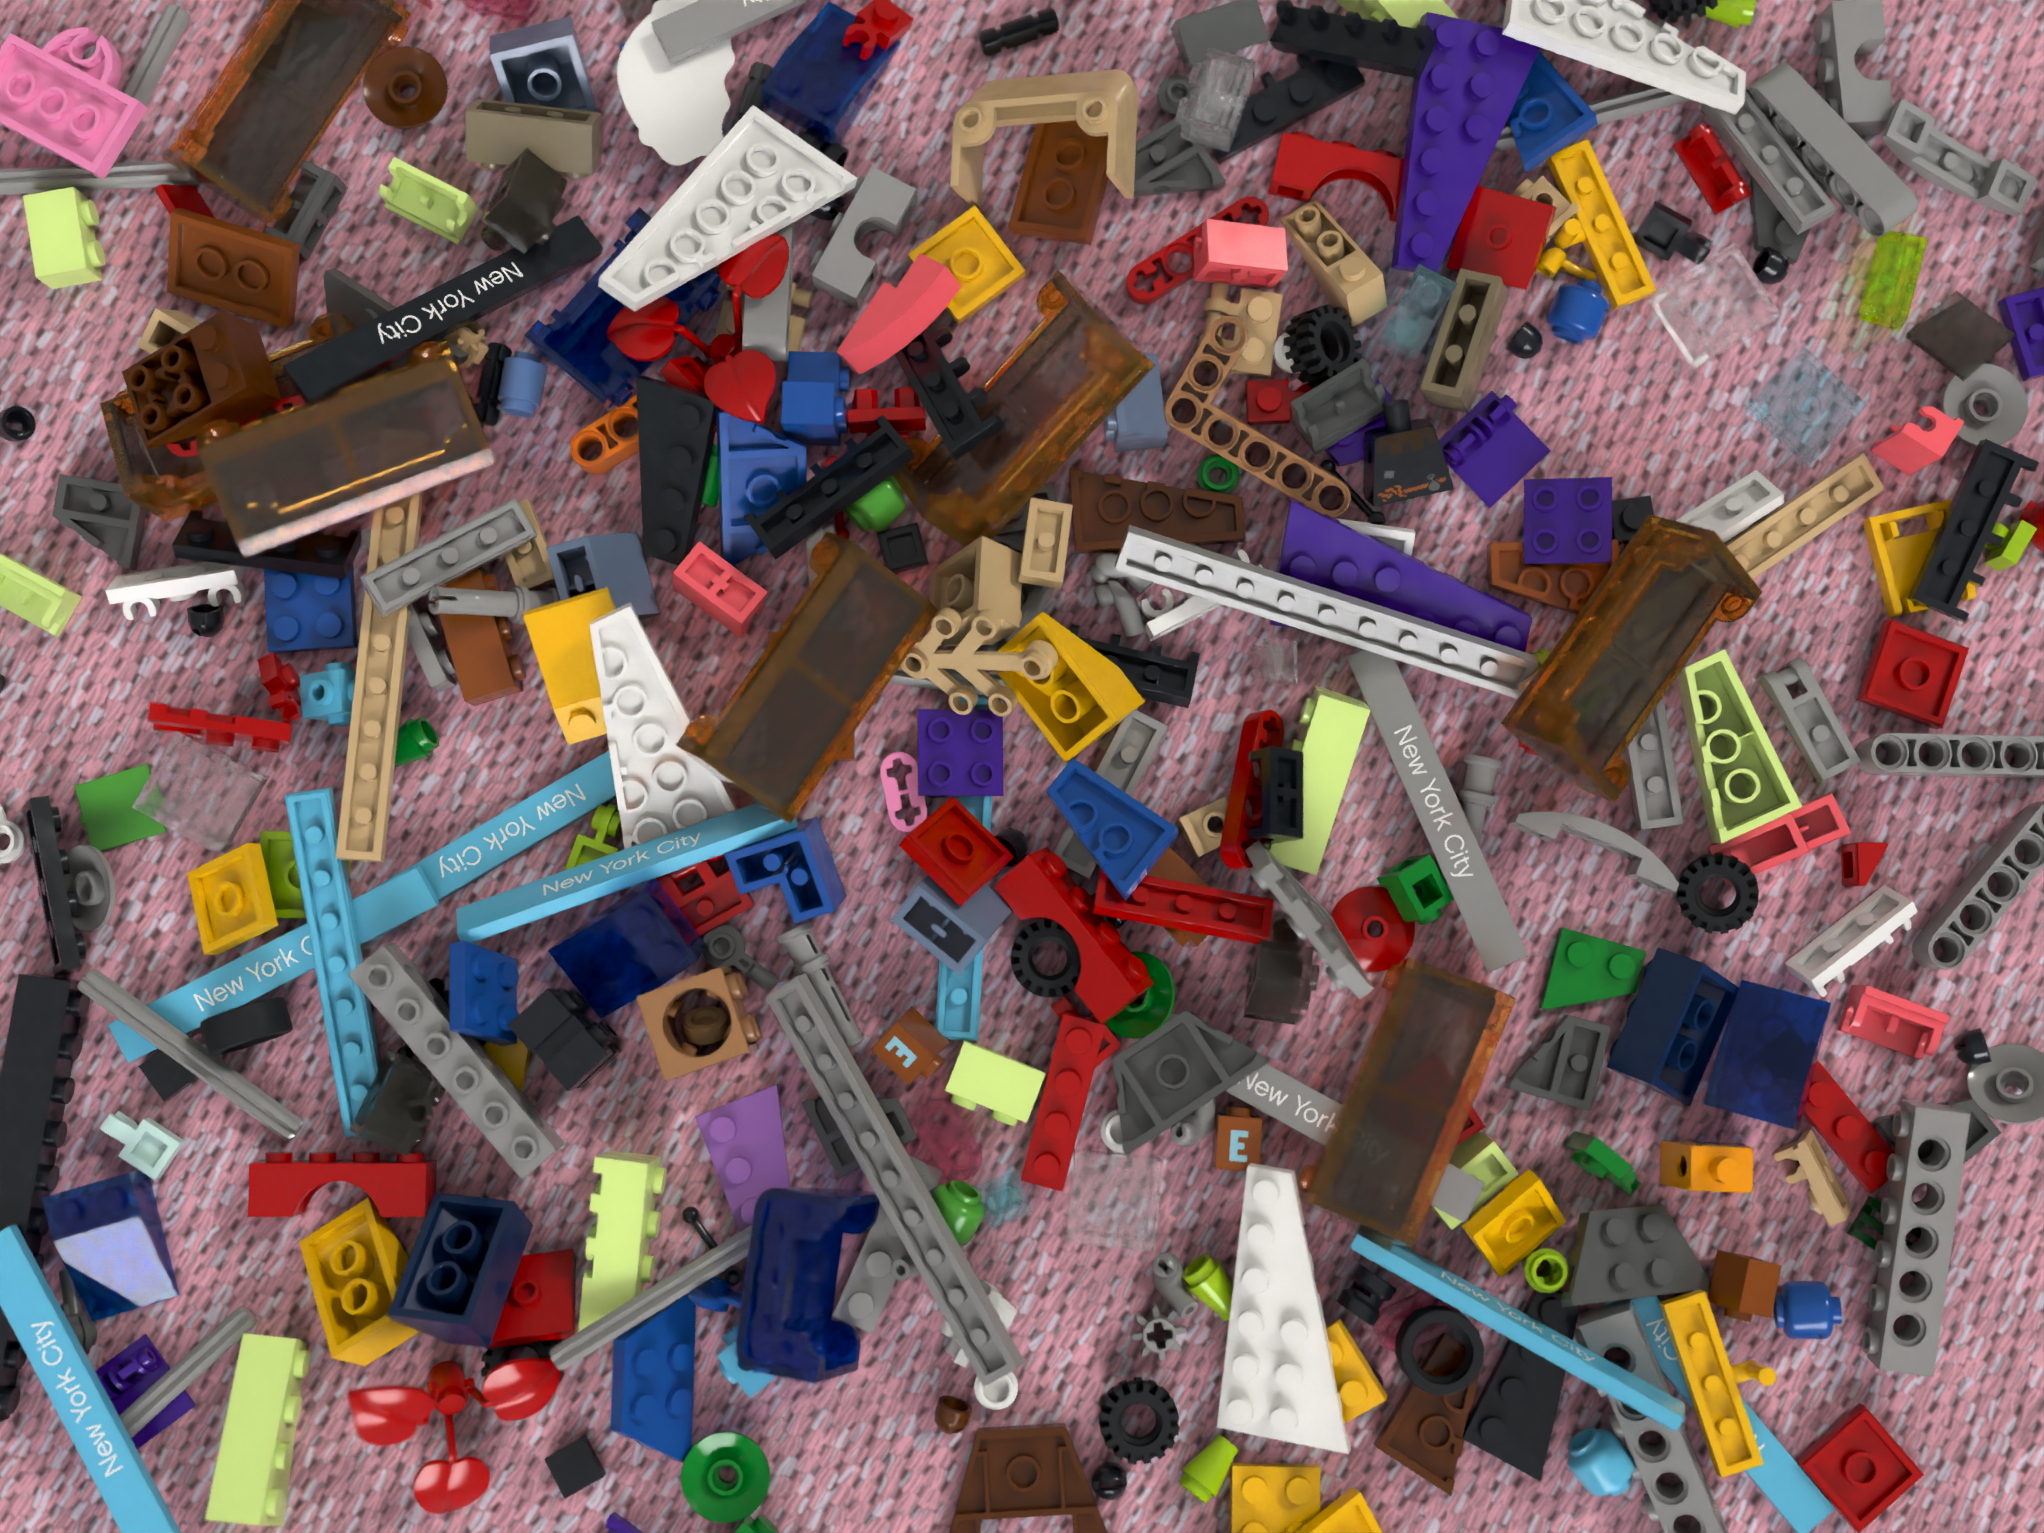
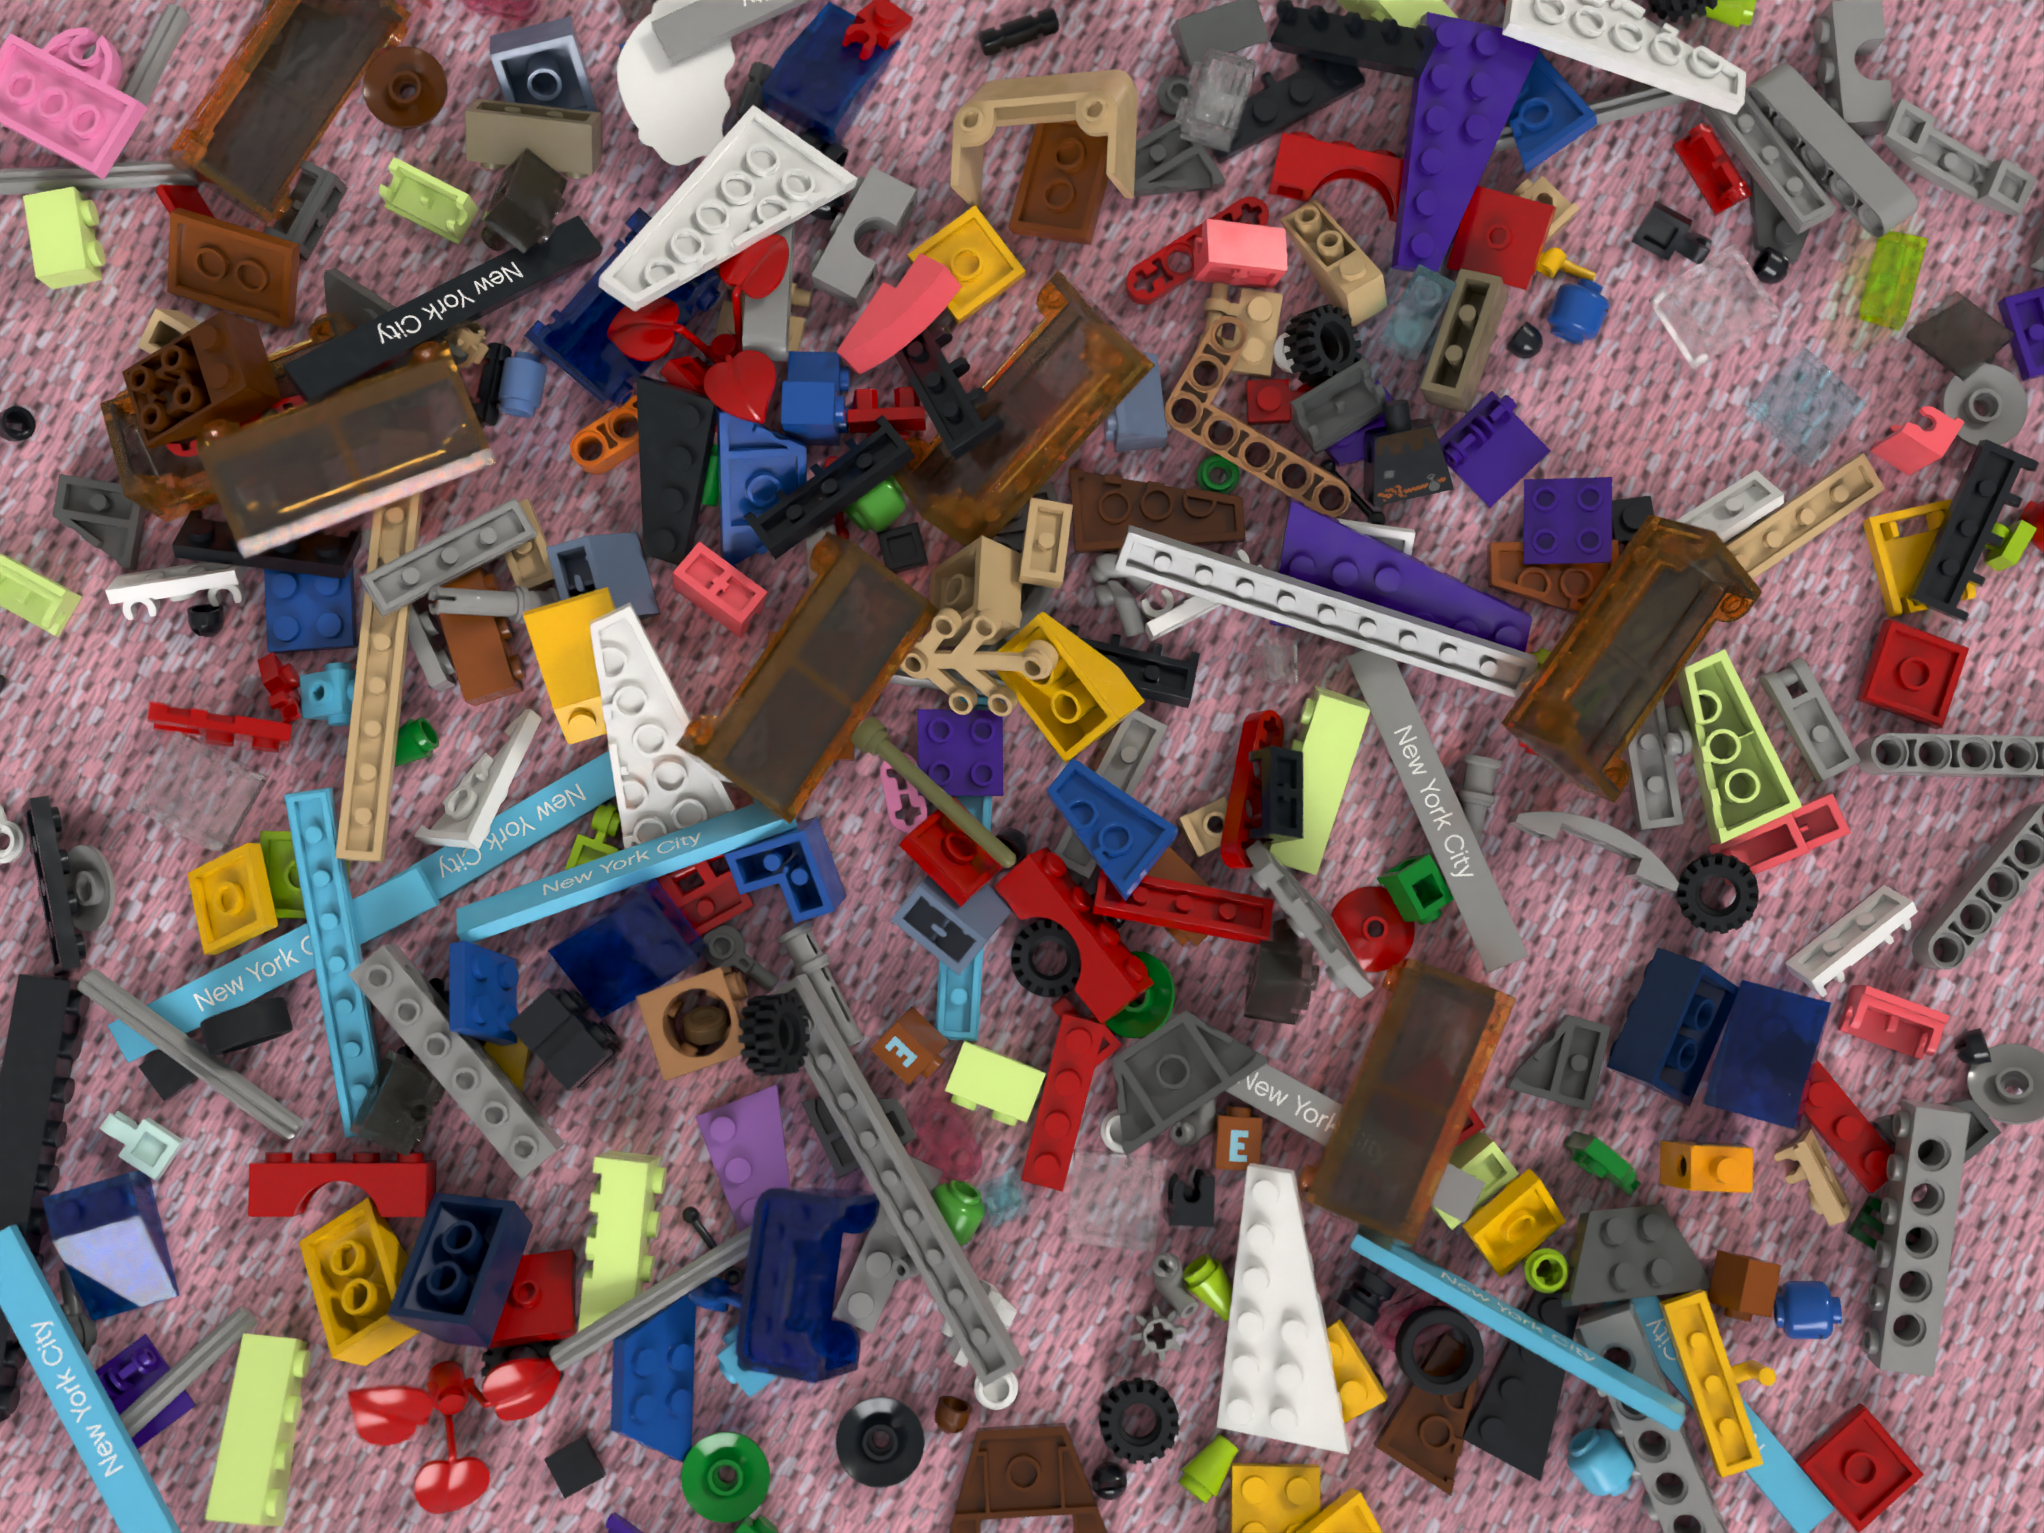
bright green piece [74,764,167,852] -> none
green wing [1539,928,1646,1010] -> none
yellow plate [1546,139,1656,311] -> none
red slope [1841,842,1888,887] -> none
none -> white wing [414,709,542,849]
none -> black tyre [738,993,810,1076]
none -> black dish [836,1396,925,1488]
none -> olive piece [851,716,1016,868]
none -> black hinge [1163,1169,1215,1227]
none -> light grey arm [1661,706,1693,757]

